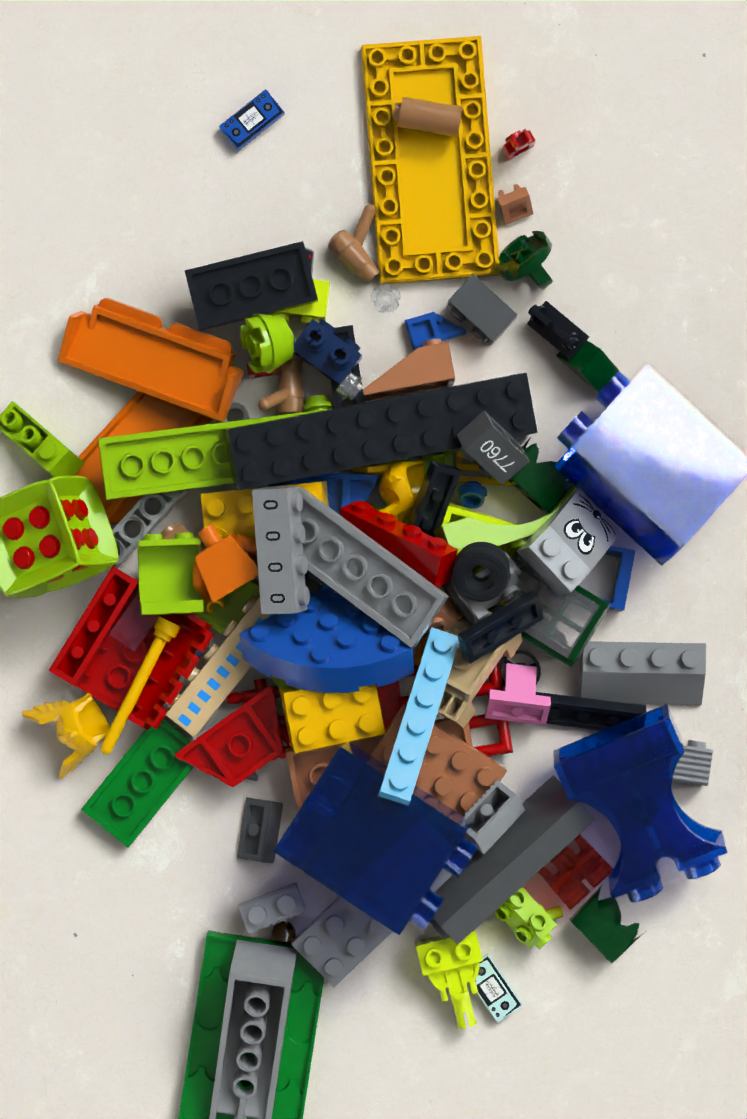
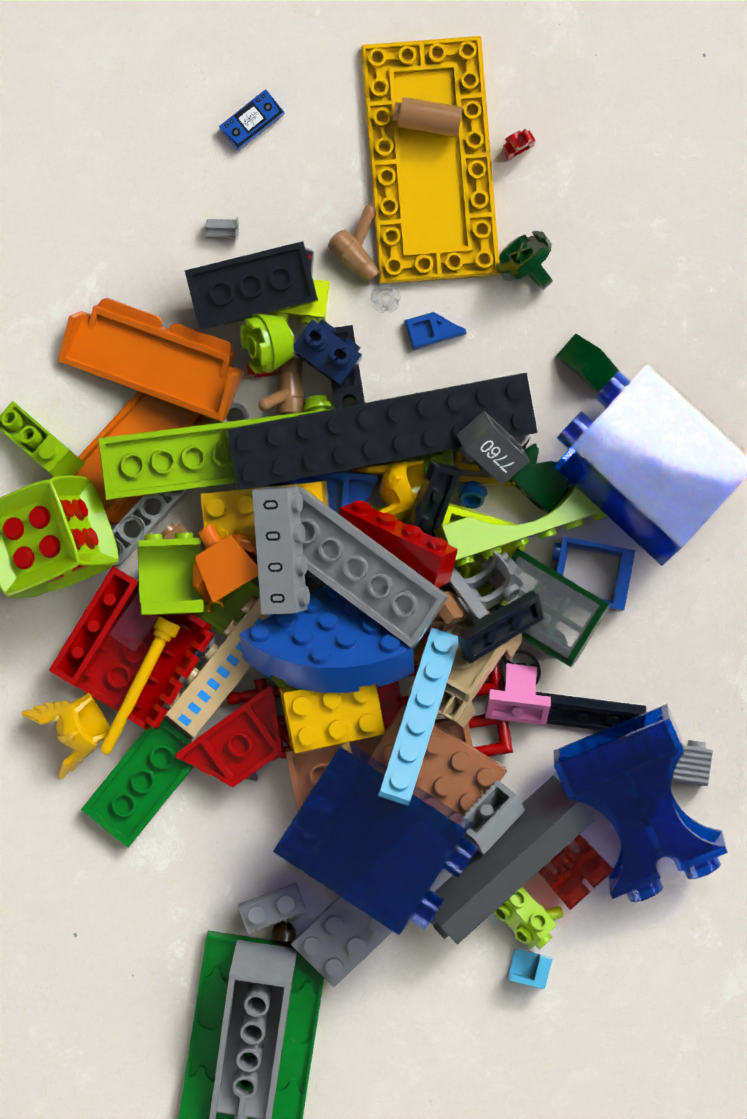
dark grey slope [237,797,283,863] -> none
clear plate [336,372,364,400] -> none
nougat slope [363,339,455,401] -> none
neon yellow brick [415,929,483,1029] -> none
dark grey brick [448,274,517,345] -> none
black tyre [452,542,510,602] -> none
tile [475,954,523,1023] -> none
nougat tile [497,184,534,225] -> none
light grey slope [517,488,621,596] -> none
black hinge [527,301,589,360] -> none
dark green piece [570,885,645,964] -> none
light grey slope [580,641,706,705] -> none
none -> light grey piece [206,217,239,240]
none -> medium nougat tile [438,591,469,625]
none -> medium azure panel [508,948,552,989]

